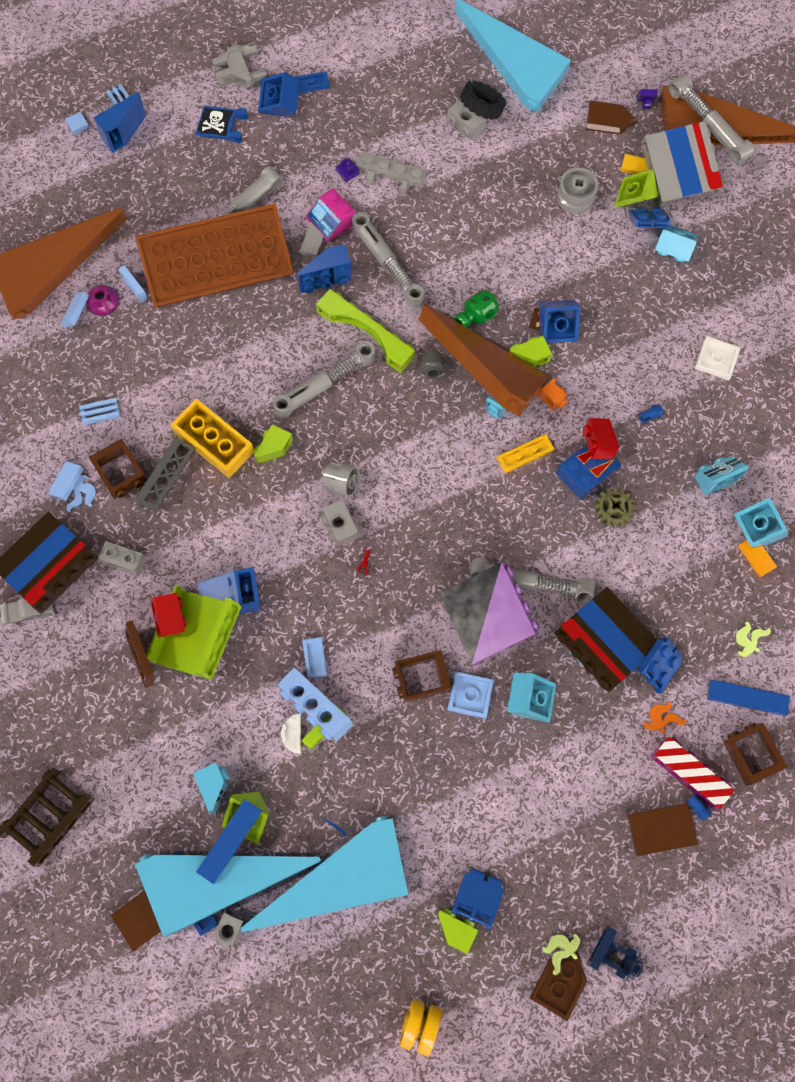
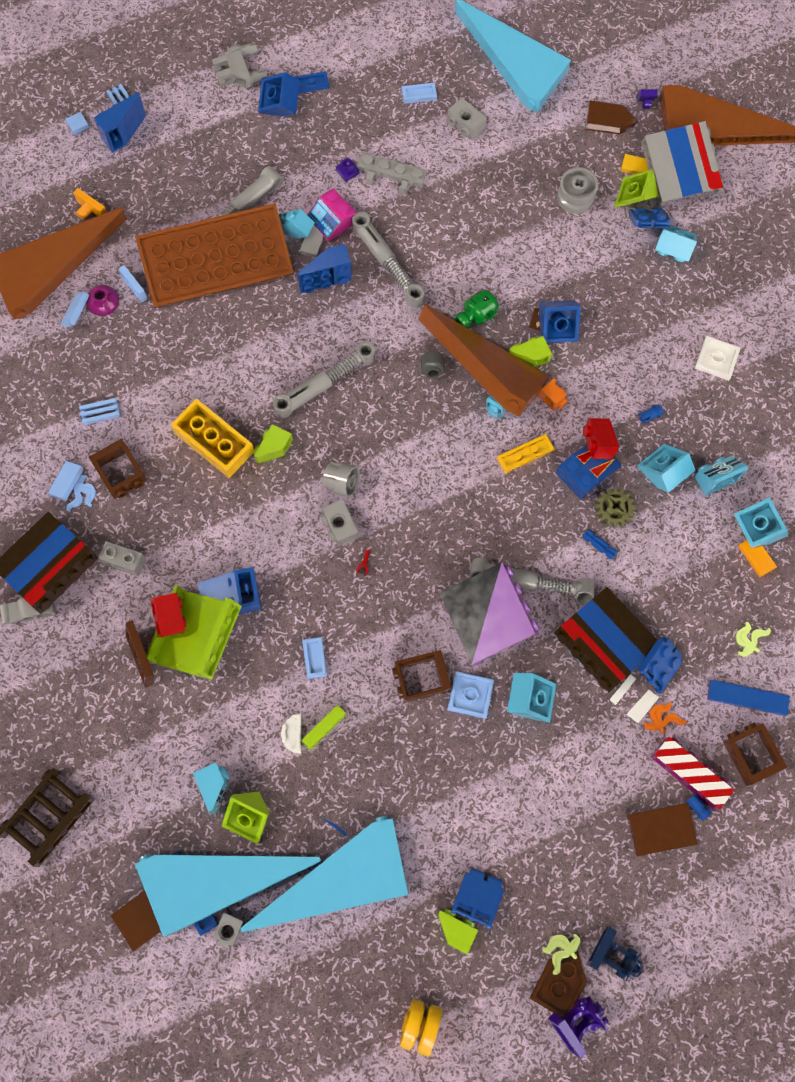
dark grey fence [135,437,195,512] -> none
flag [196,106,248,143] -> none
blue tile [196,799,262,884] -> none
light blue brick [277,668,353,742] -> none
lime arch [316,289,415,374] -> none
black tyre [460,81,506,120] -> none
light grey piece [668,74,755,164] -> none
none -> light orange tile [73,188,107,220]
none -> medium azure slope [279,209,315,239]
none -> light blue tile [401,83,437,104]
none -> dark purple tile [548,996,609,1059]
none -> blue axle [583,530,618,559]
none -> white sticker [610,675,659,723]
none -> medium azure slope [637,444,695,493]

